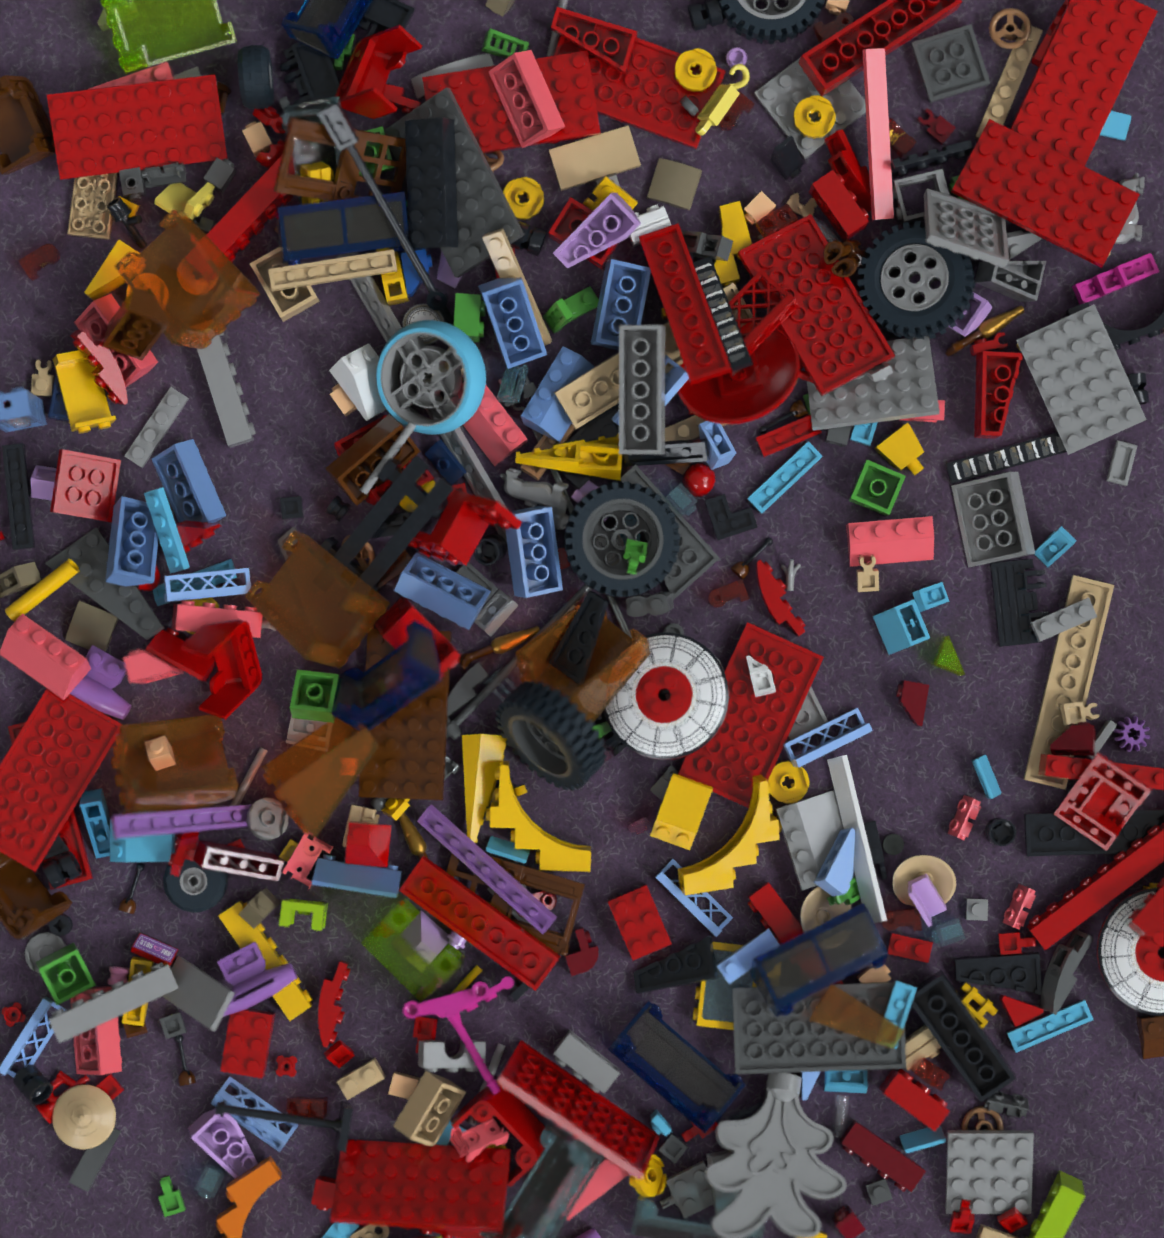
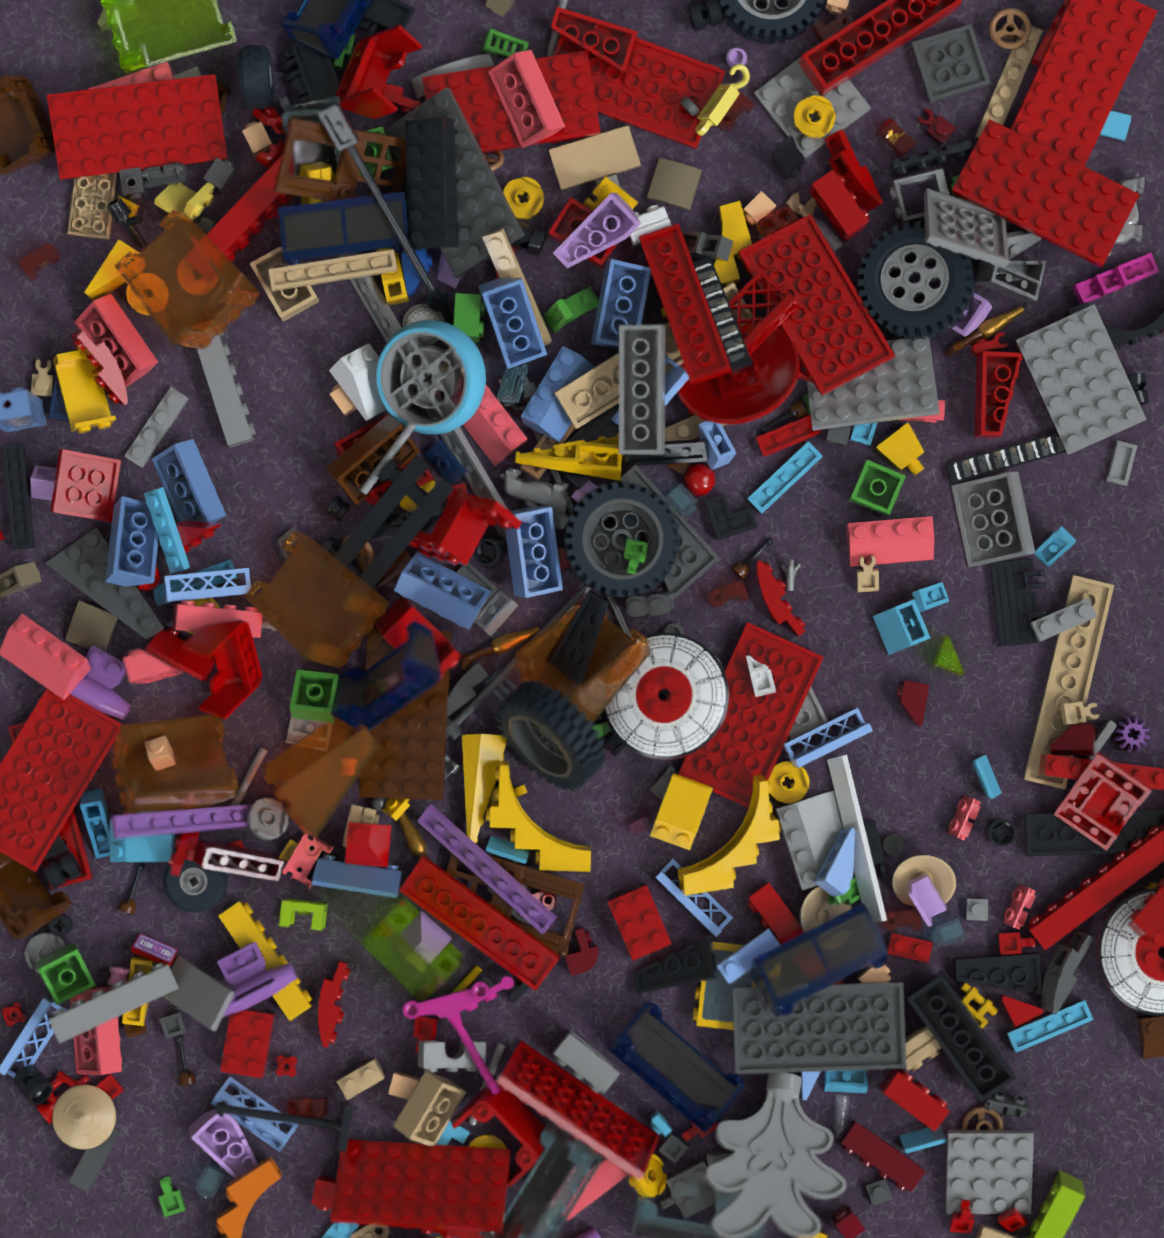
yellow piece [5,559,80,622] -> none
reddish brown slope [102,288,170,360] -> none
dark tan slope [239,888,281,929] -> none
black plate [280,496,304,520] -> none
red plate [324,1040,355,1069] -> none
lavender plate [447,931,467,950] -> none
coral piece [450,1117,509,1162] -> none
yellow plate [675,48,717,92] -> none
clear orange wing [809,984,905,1049] -> none
reddish brown piece [824,240,868,277] -> none
coral tile [863,48,894,220] -> none
light grey plate [866,362,893,382] -> none
medium azure plate [875,980,917,1049] -> none
clear red leg [914,1057,951,1091] -> none

